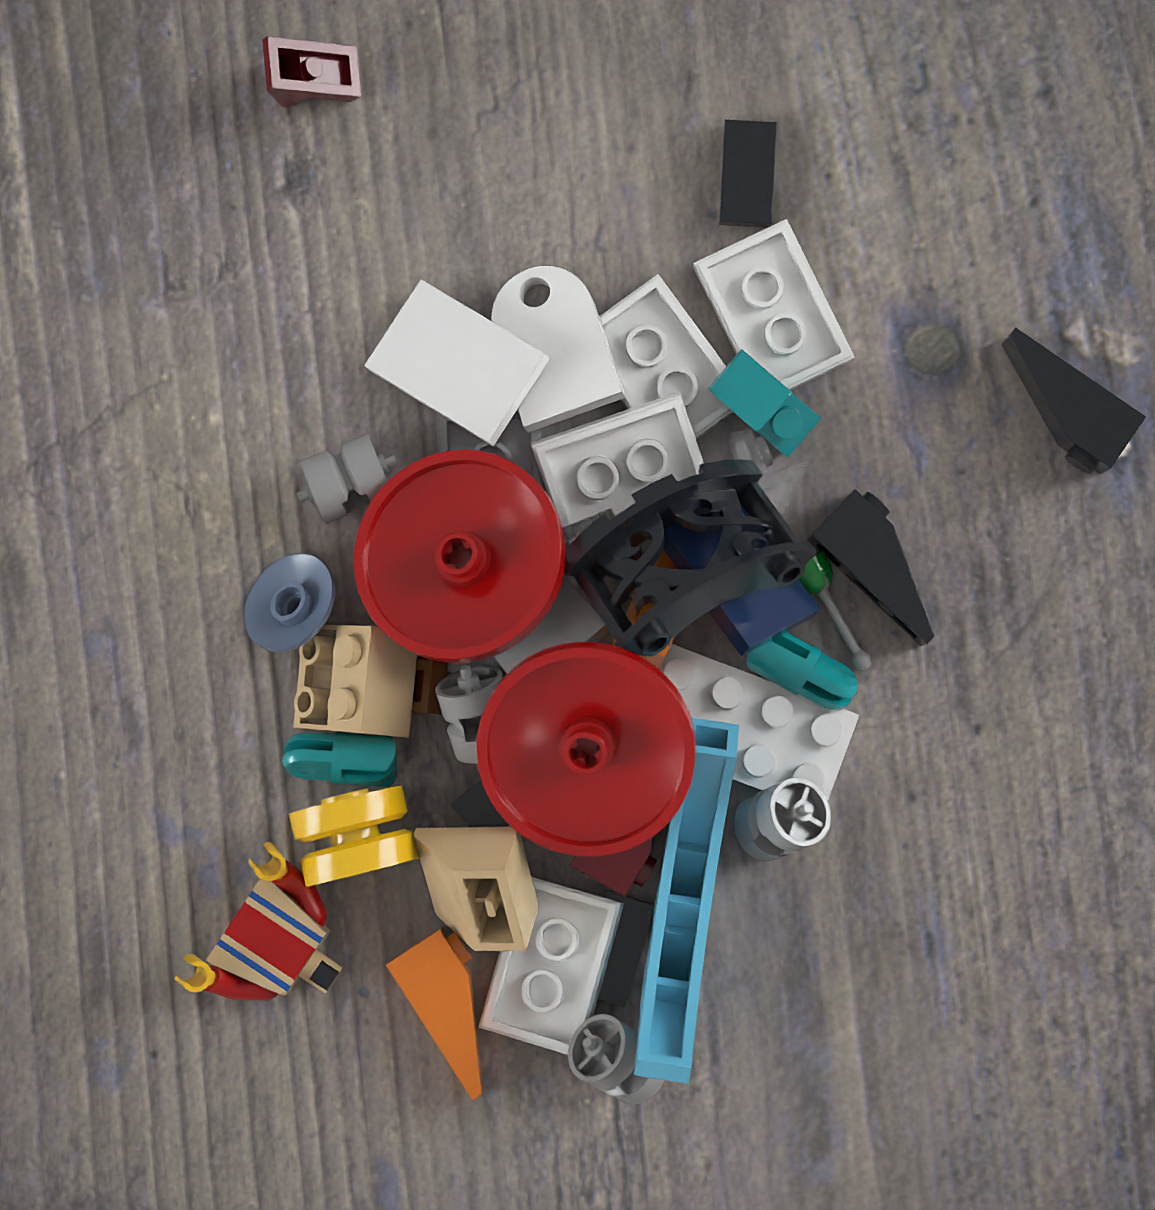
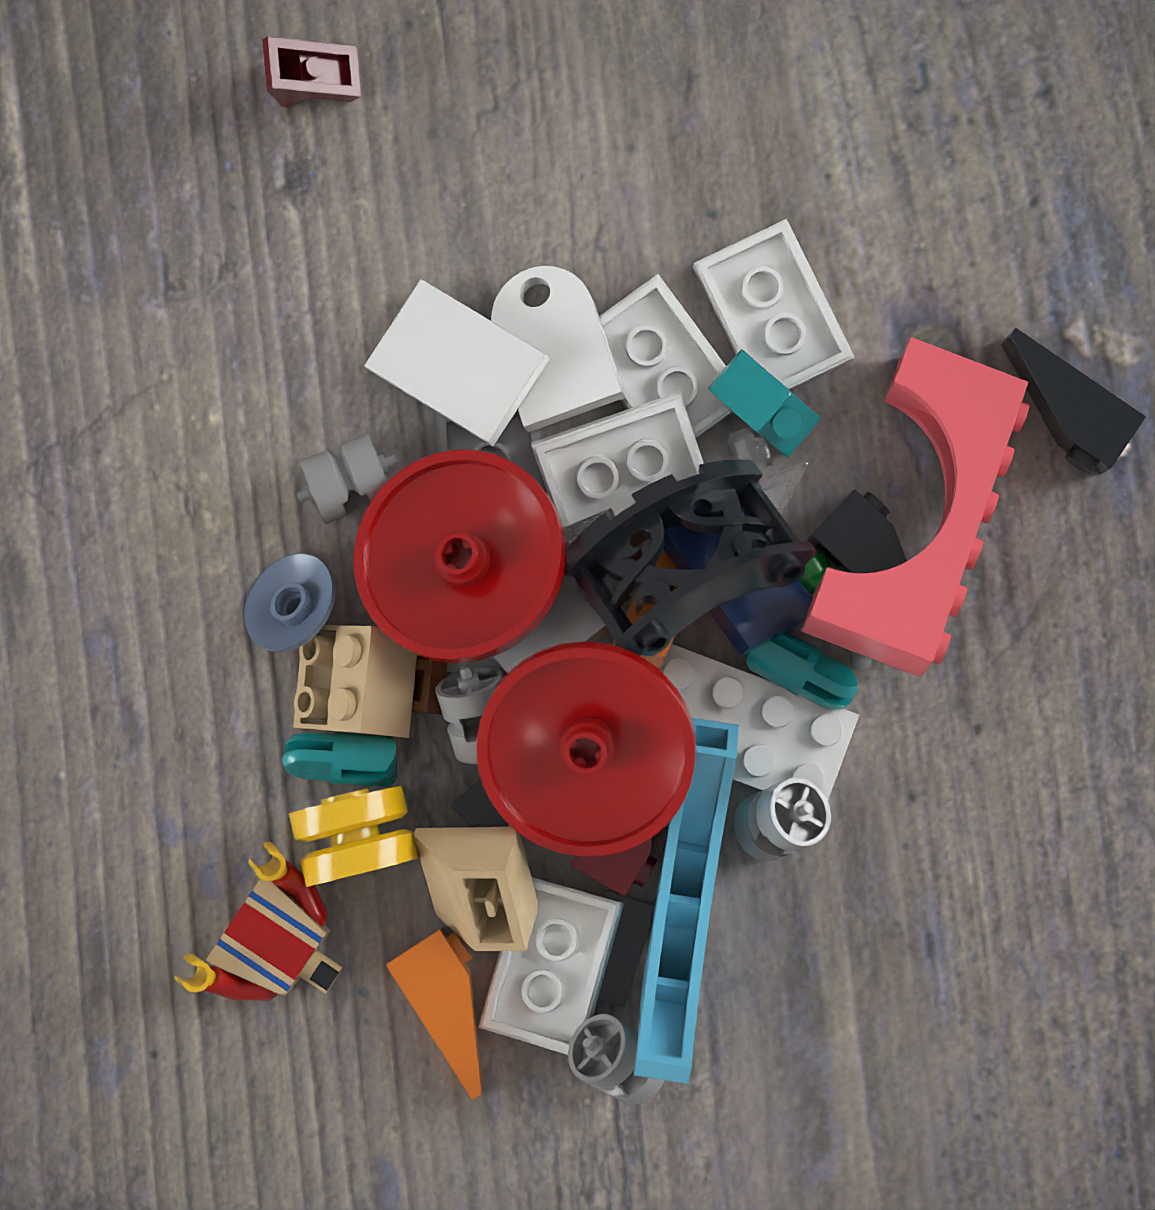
black tile [719,119,777,228] -> none
none -> coral arch [801,337,1030,677]

